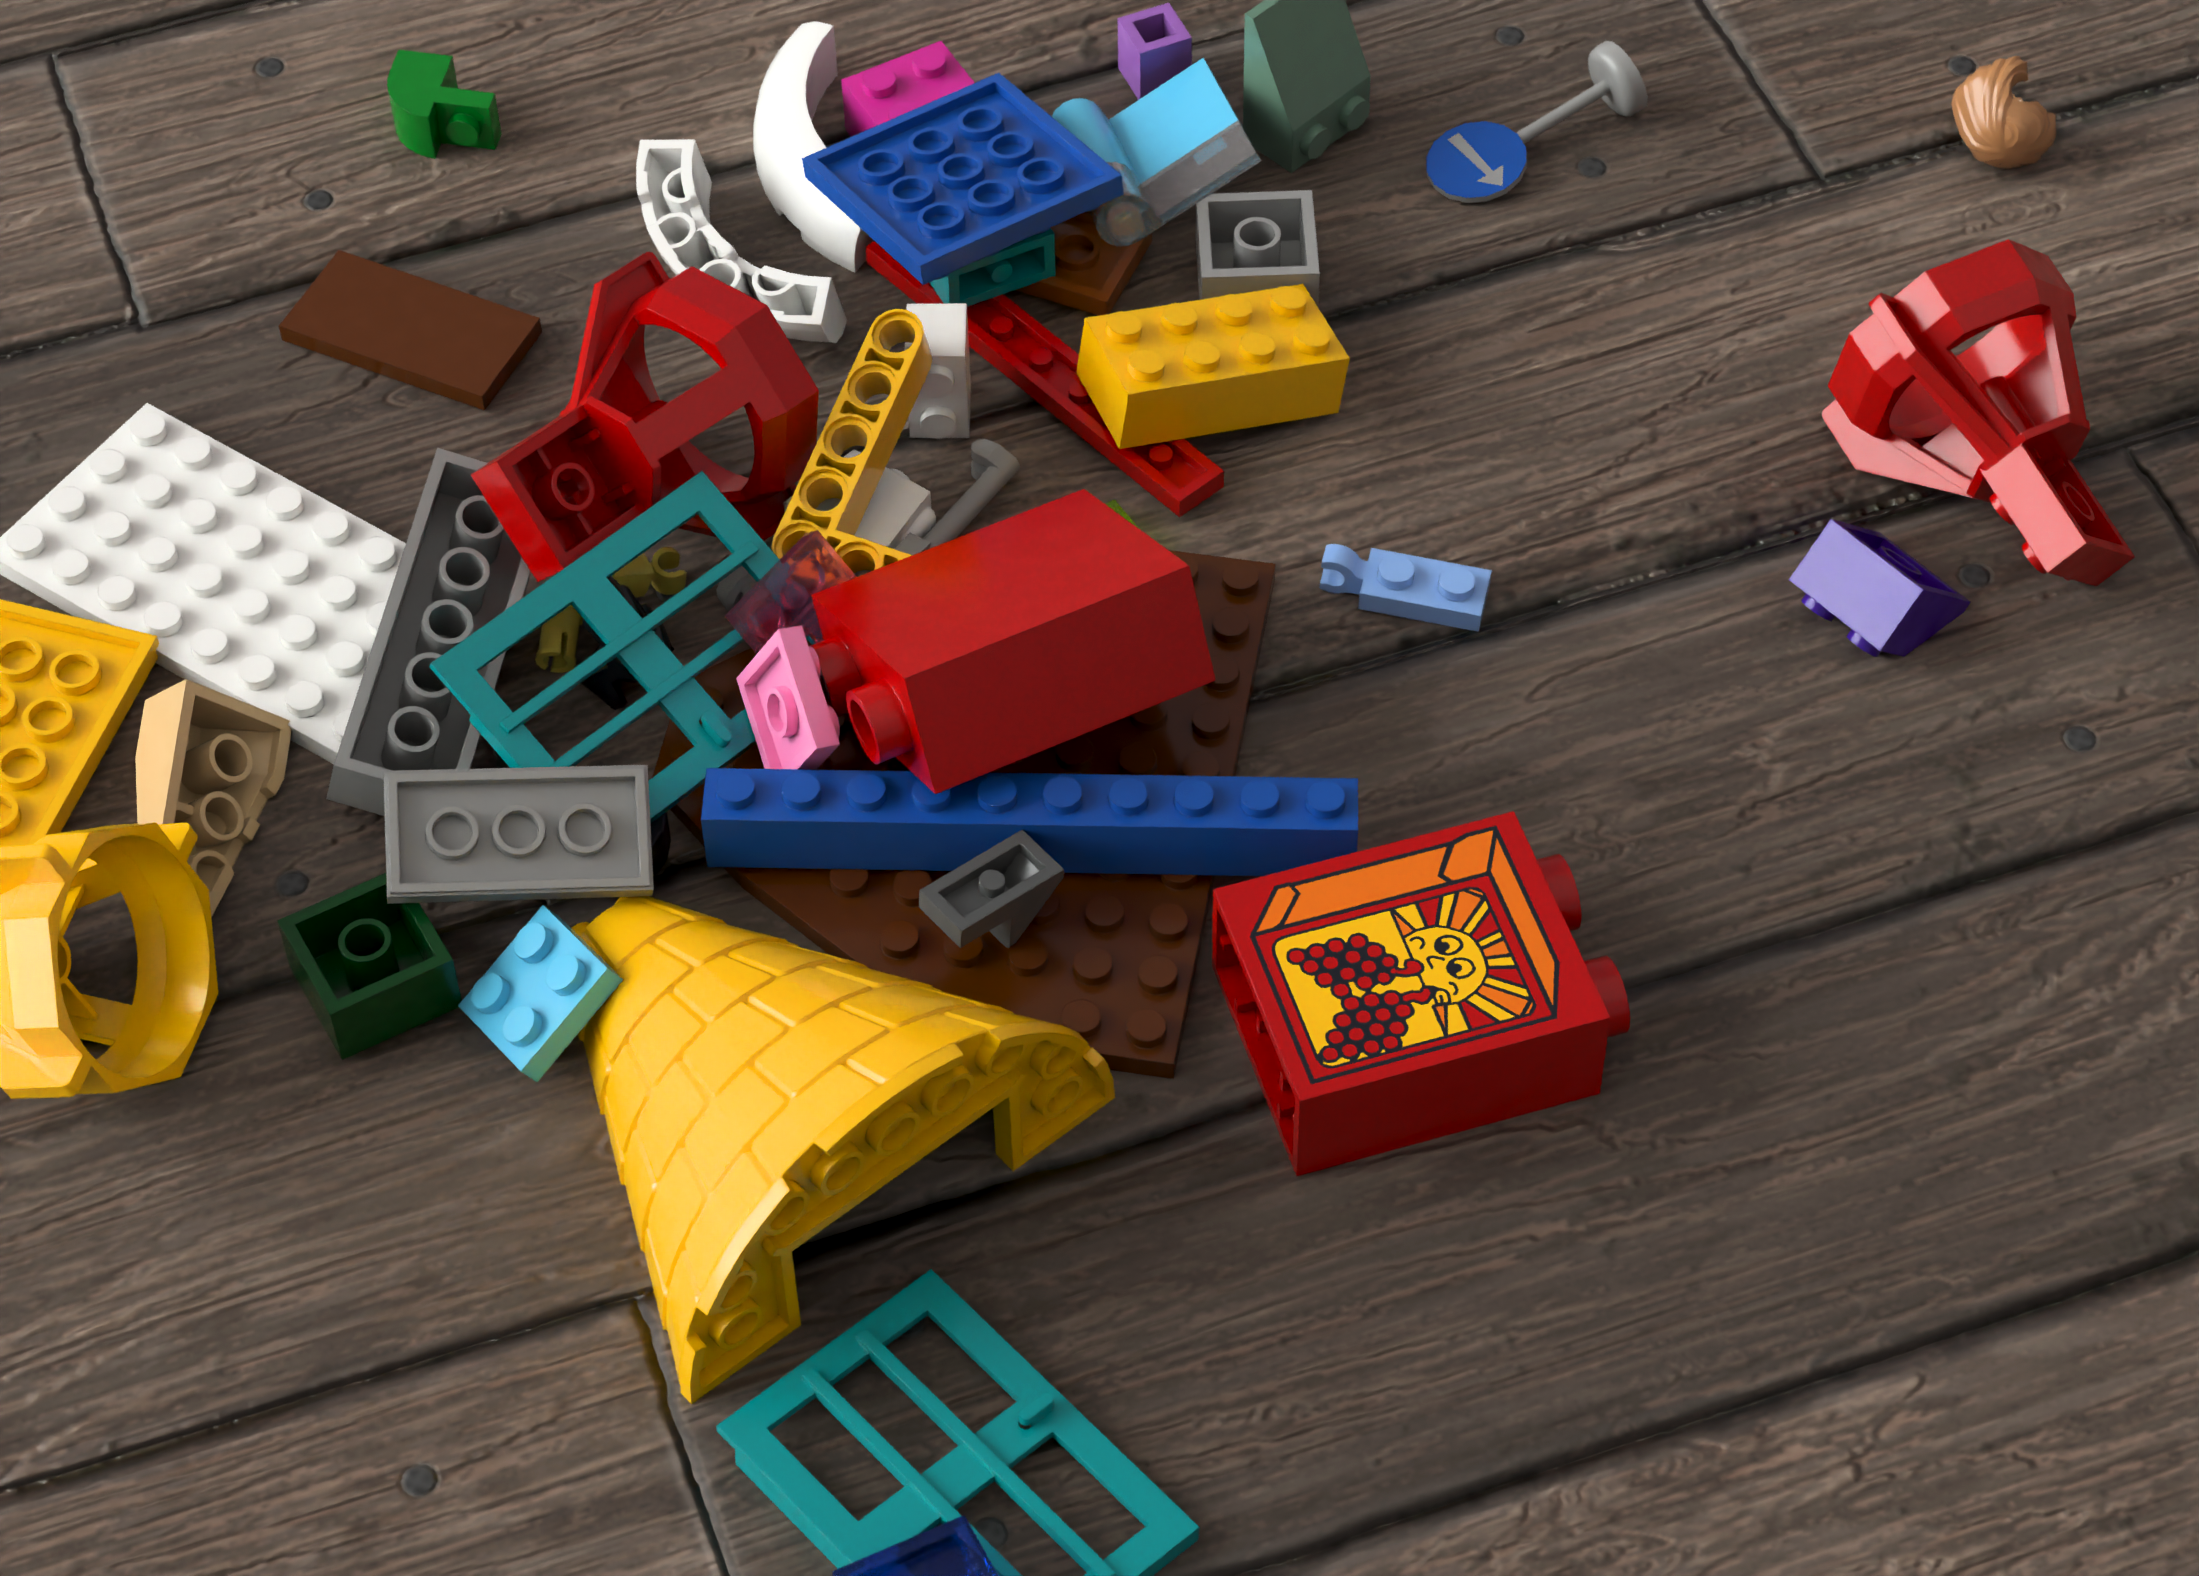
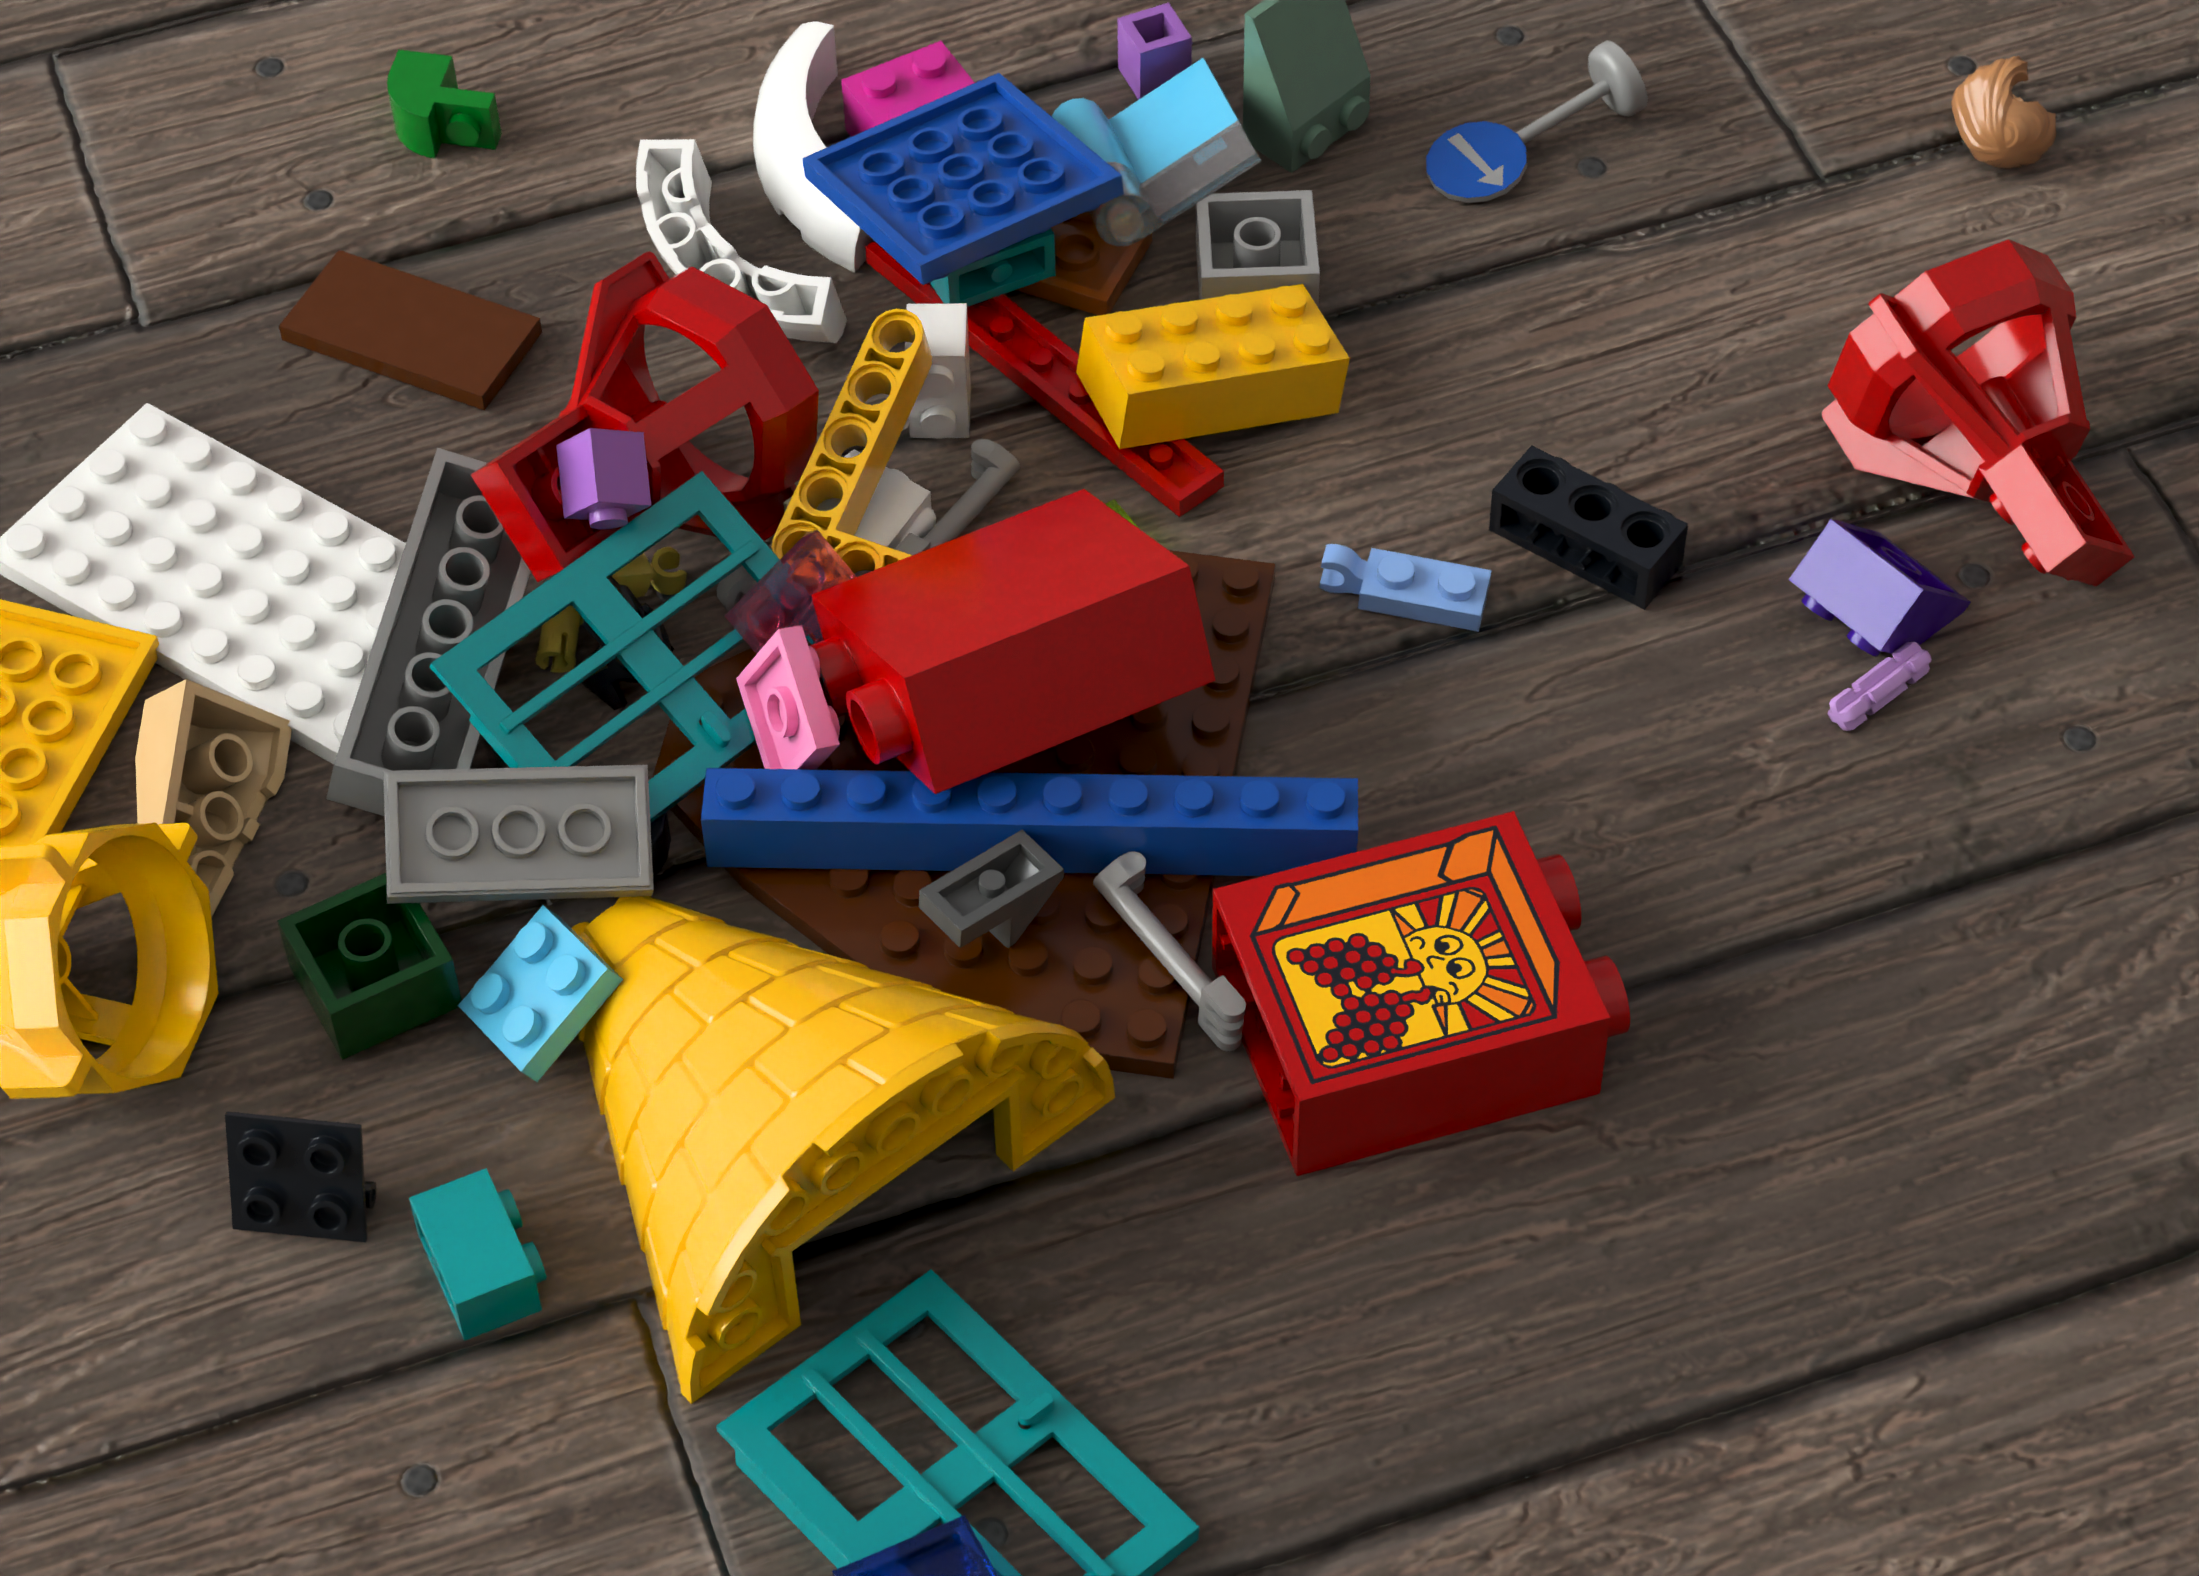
none -> black hinge [225,1111,377,1242]
none -> teal brick [409,1168,547,1341]
none -> medium lavender brick [556,428,651,529]
none -> light grey hinge [1093,851,1246,1051]
none -> black brick [1489,445,1688,610]
none -> lavender axle [1828,641,1932,731]

